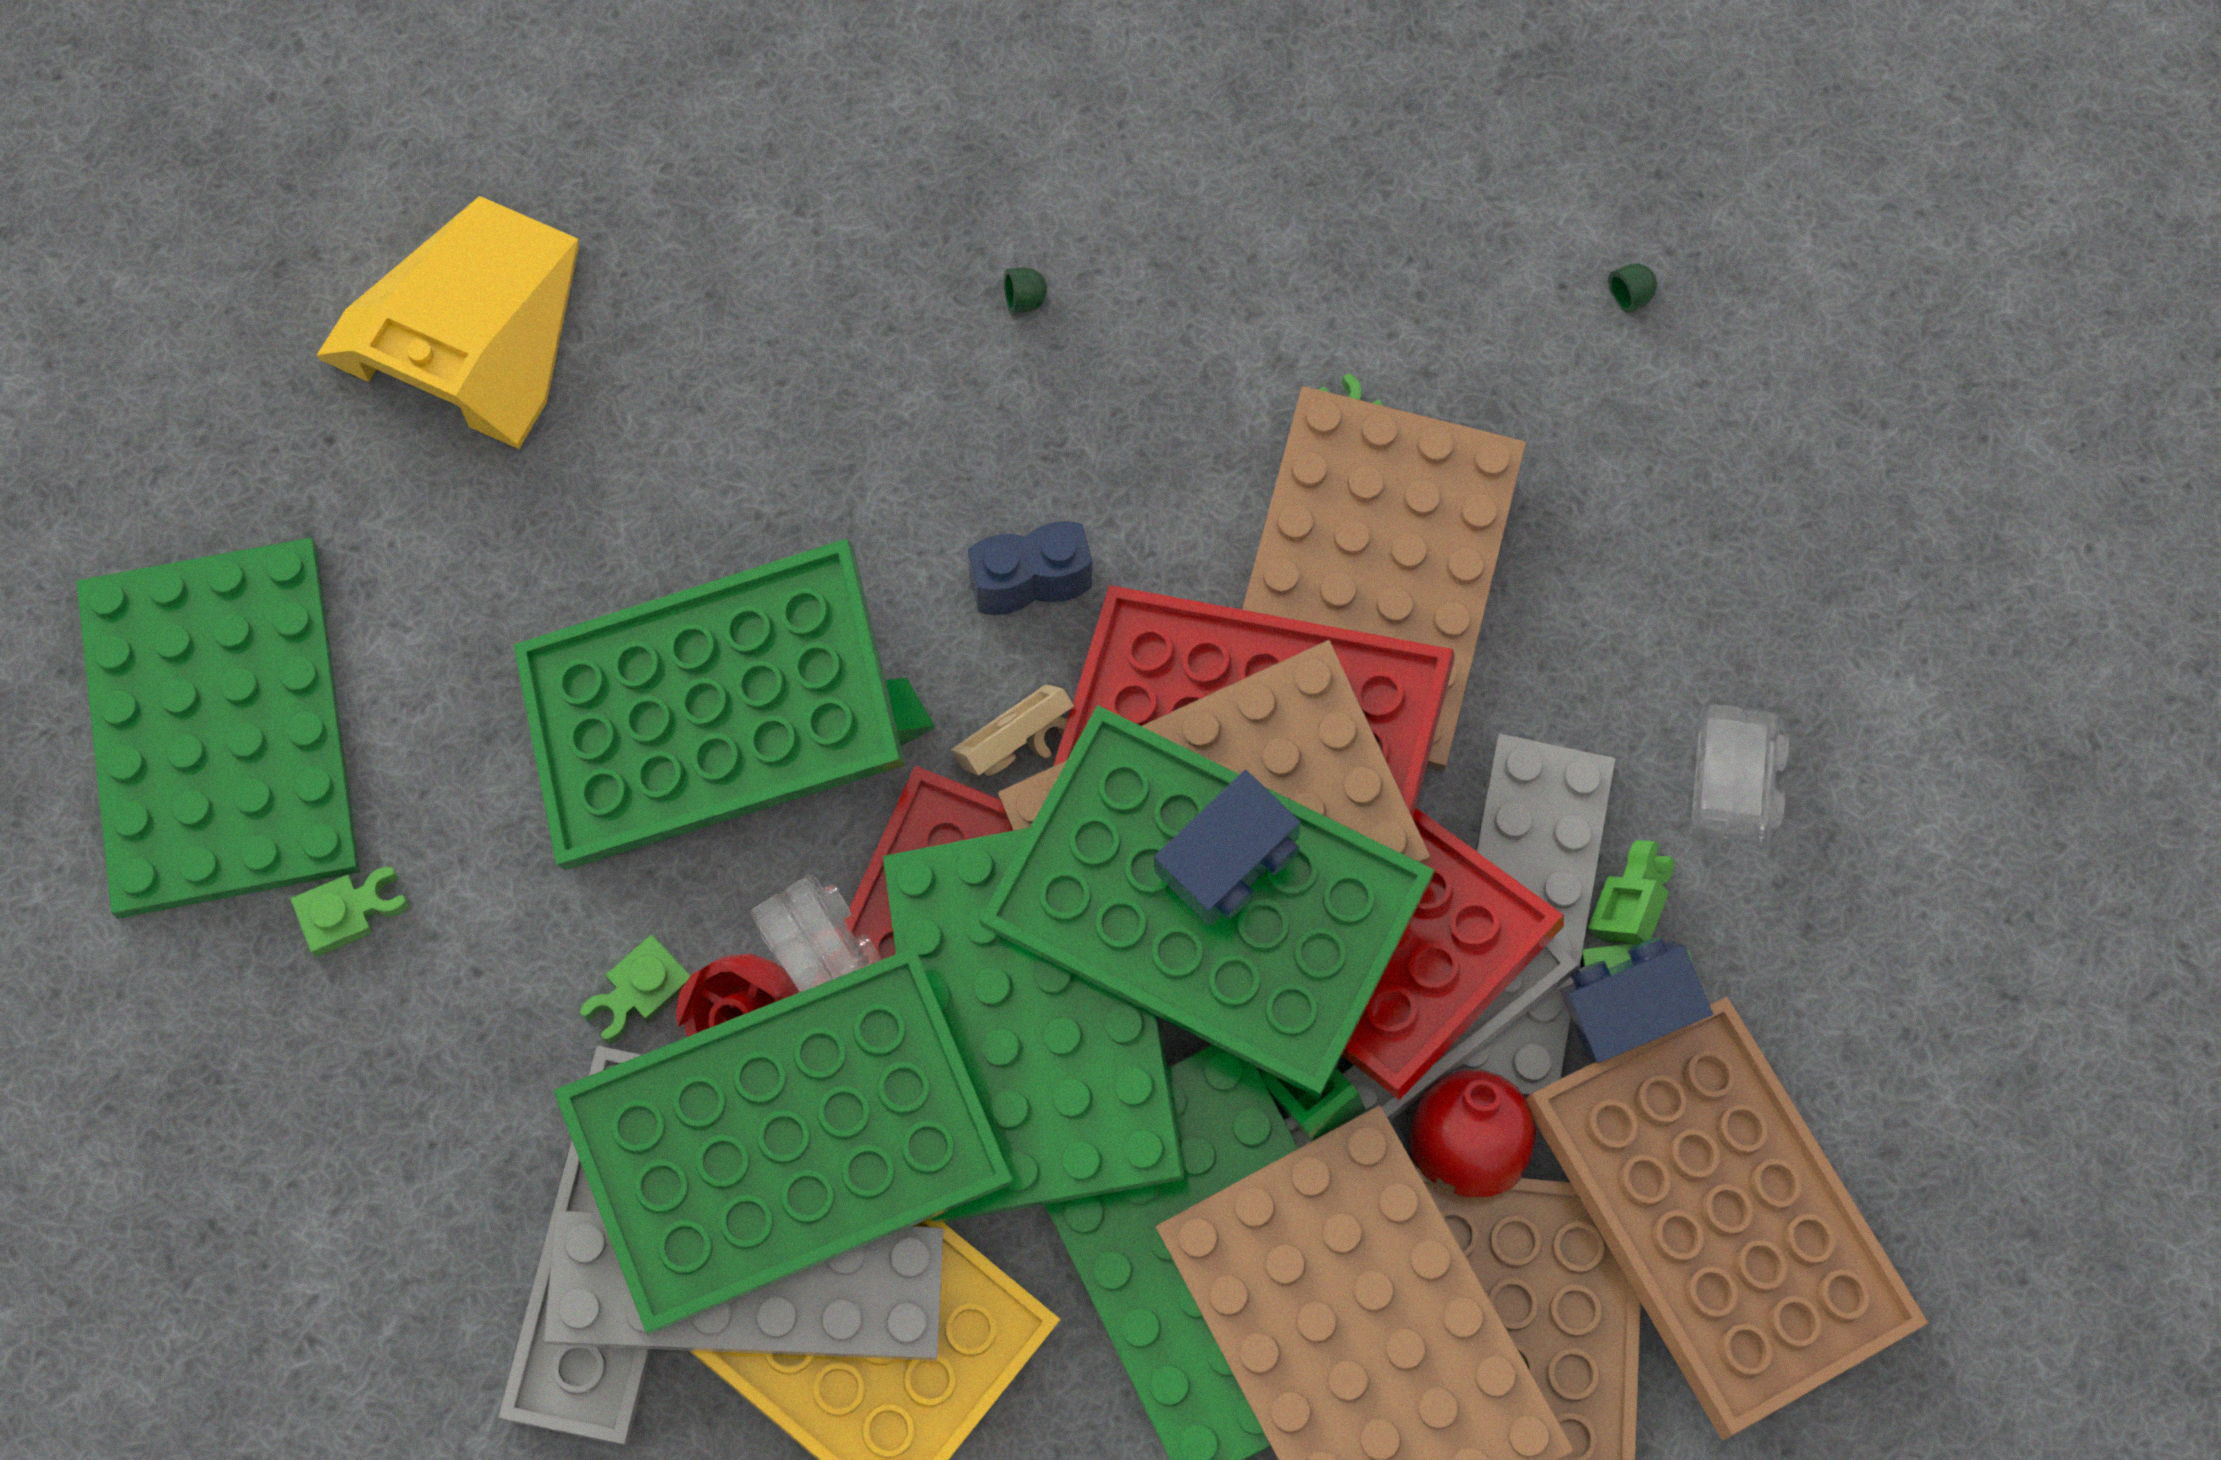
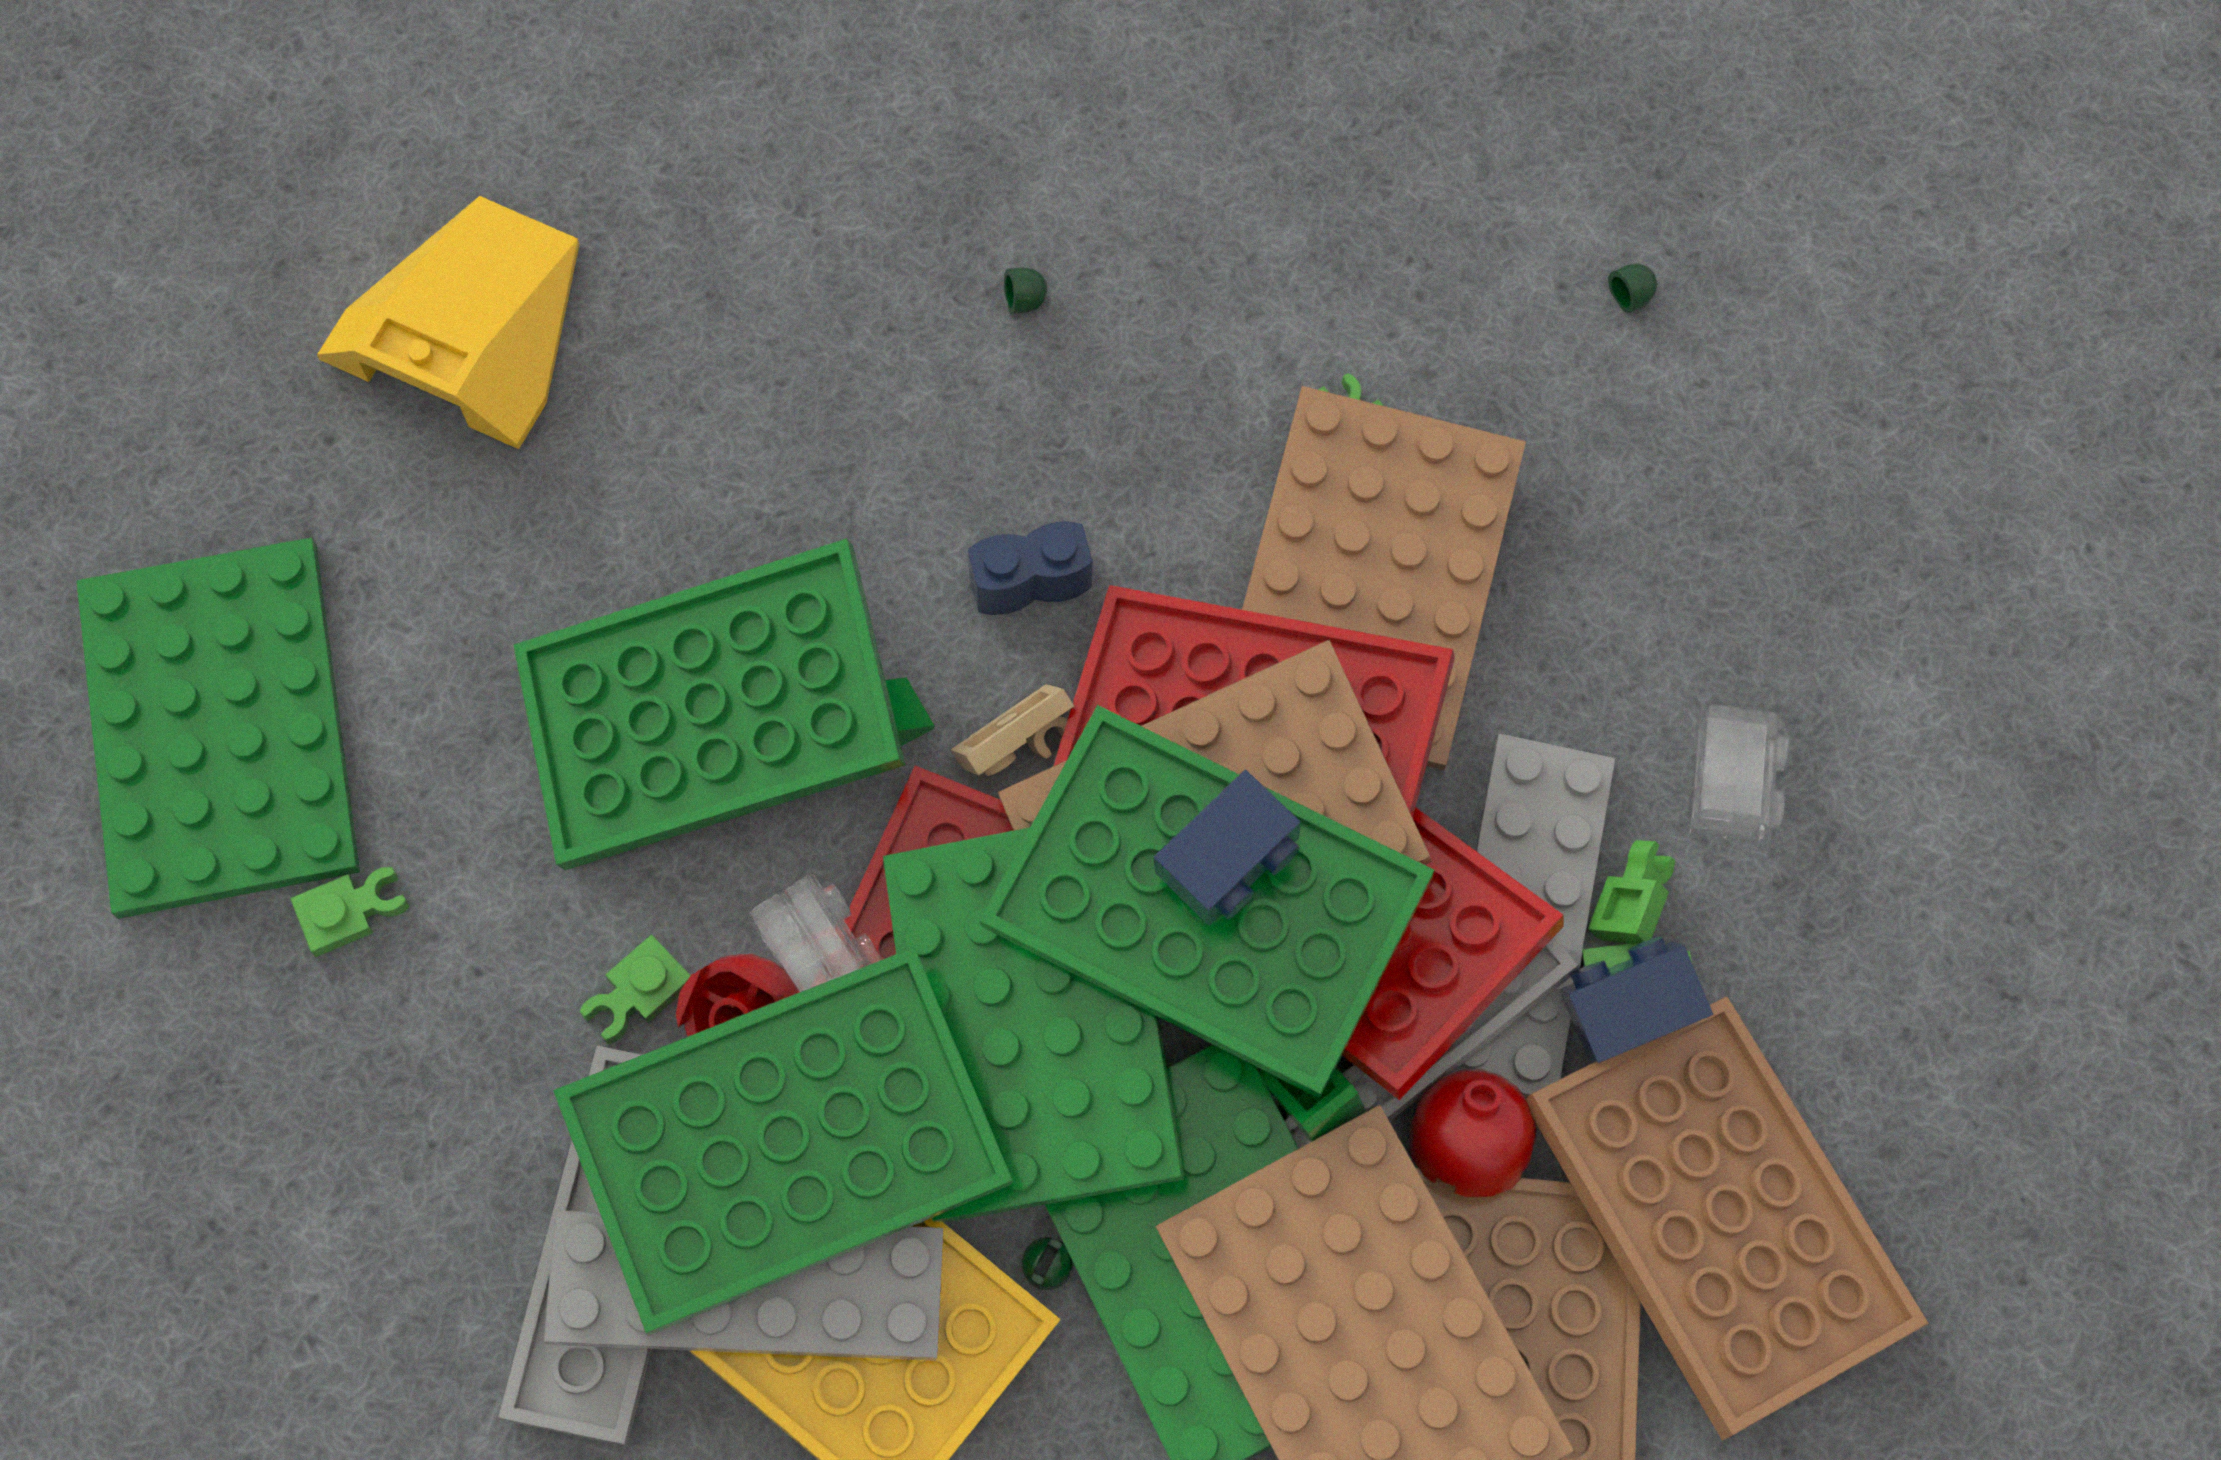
none -> dark green hinge [1022,1237,1072,1290]

